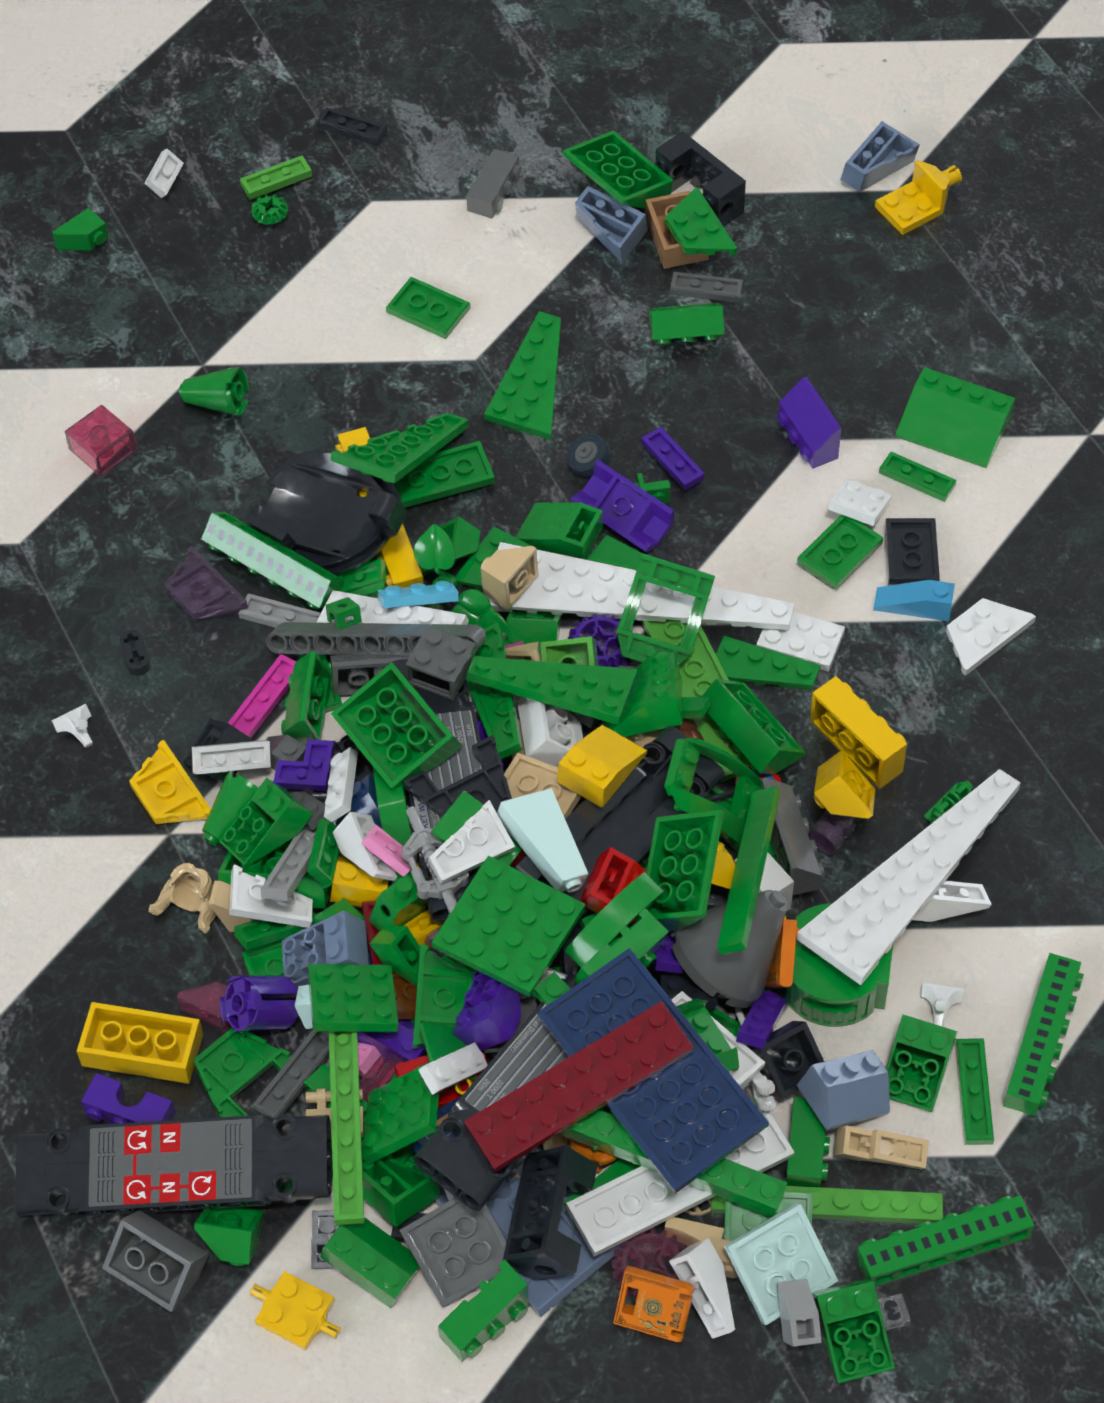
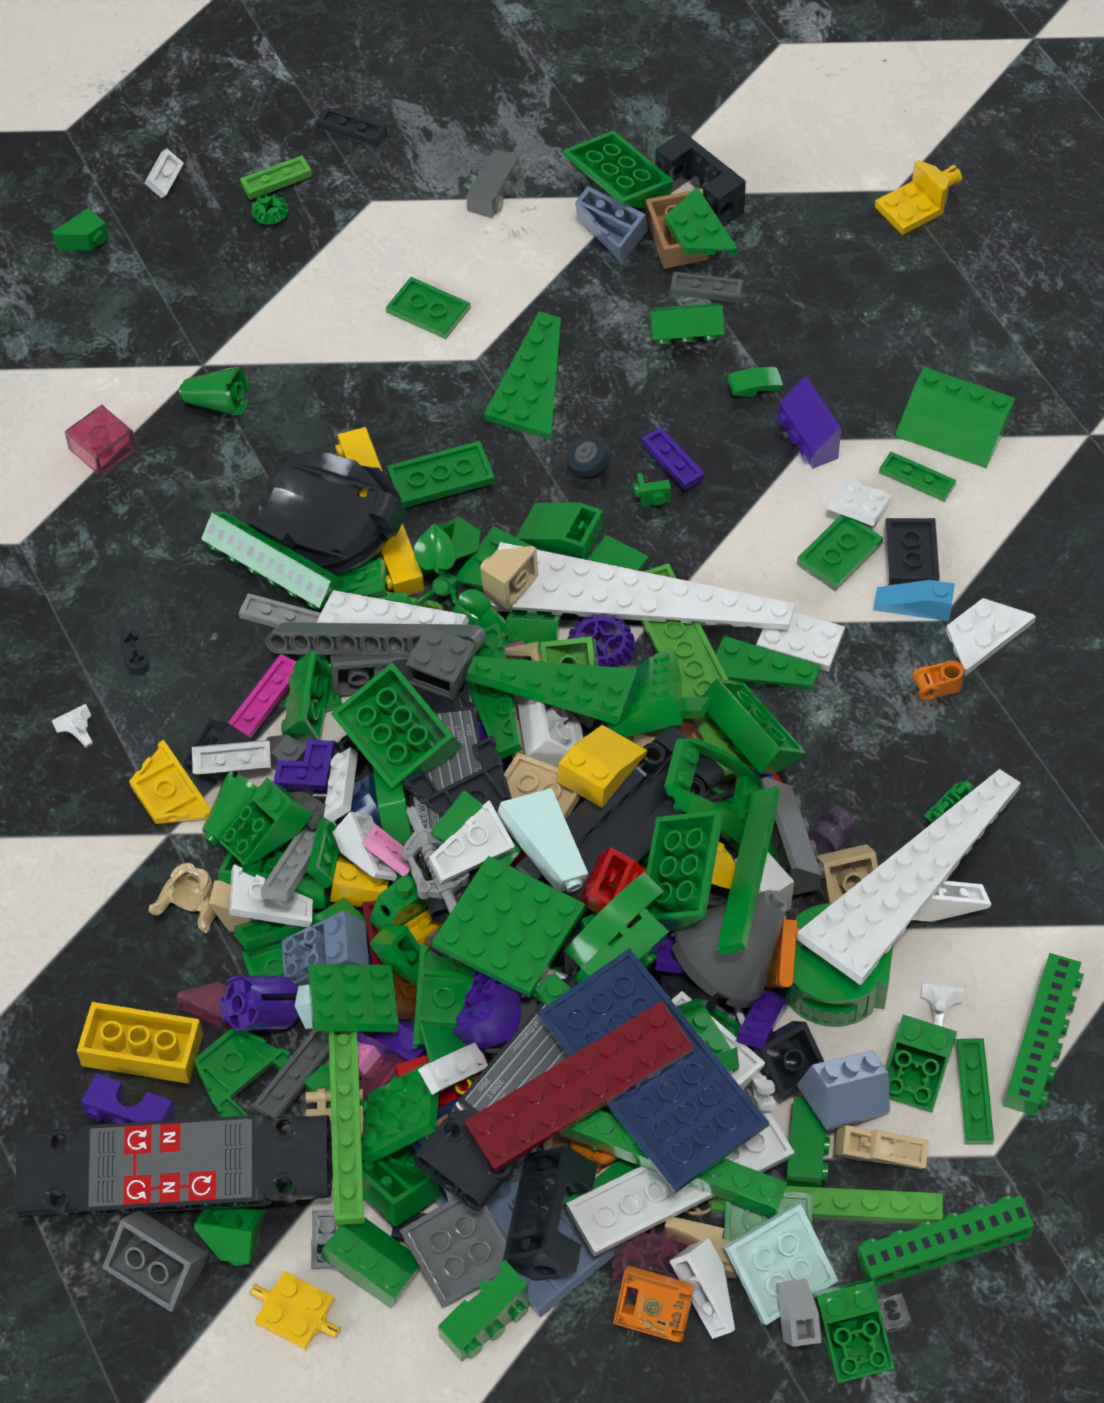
clear purple wing [164,546,248,620] -> none
green piece [325,597,362,630] -> none
green wing [330,412,469,483] -> none
medium azure plate [378,581,458,608] -> none
dark purple piece [570,459,675,552] -> none
green wedge [616,553,715,666] -> none
yellow brick [810,676,907,789] -> none
yellow slope [814,750,875,819] -> none
sand blue wedge [840,121,920,191] -> none
none -> green slope [727,367,783,397]
none -> tan slope [816,844,878,904]
none -> orange piece [912,661,964,701]

